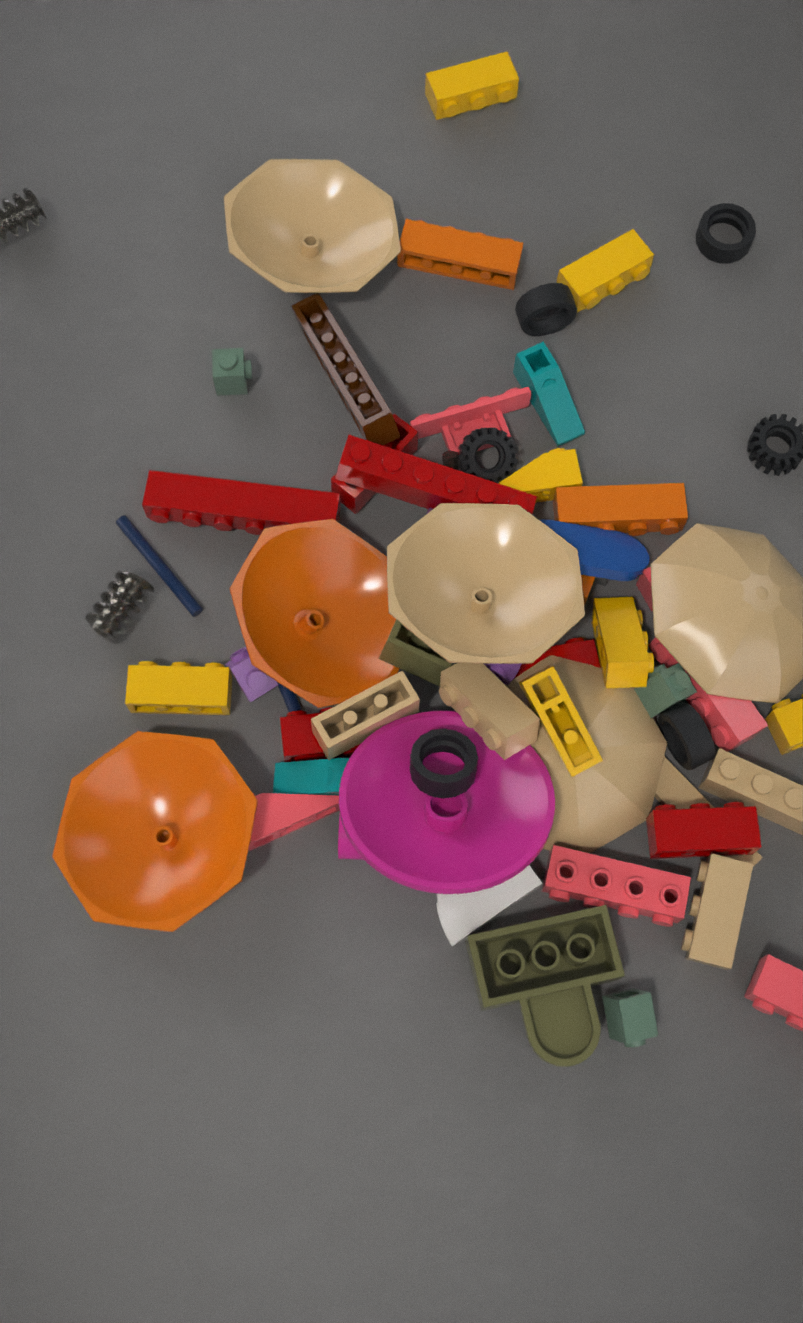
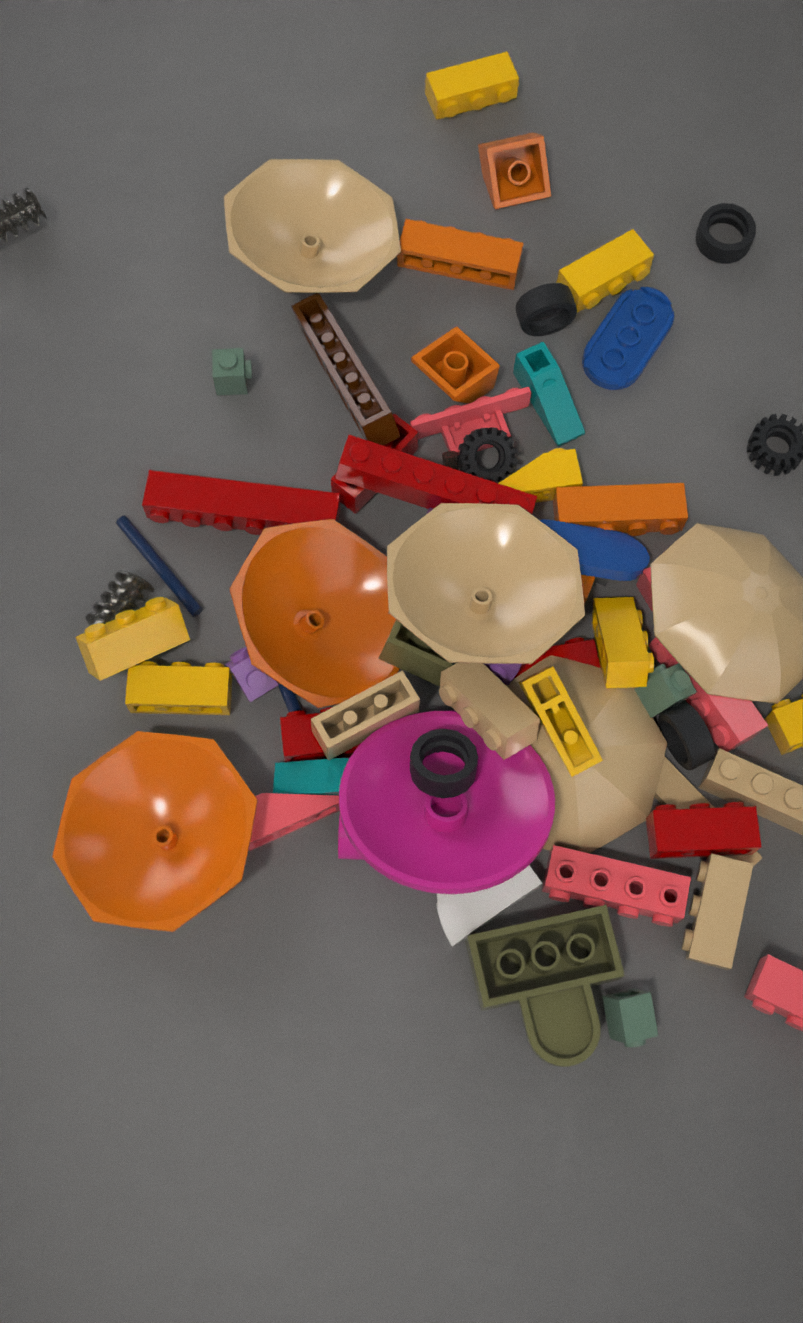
none -> yellow brick [75,597,190,681]
none -> orange slope [411,326,500,404]
none -> orange slope [478,132,551,209]
none -> blue tile [582,287,674,390]

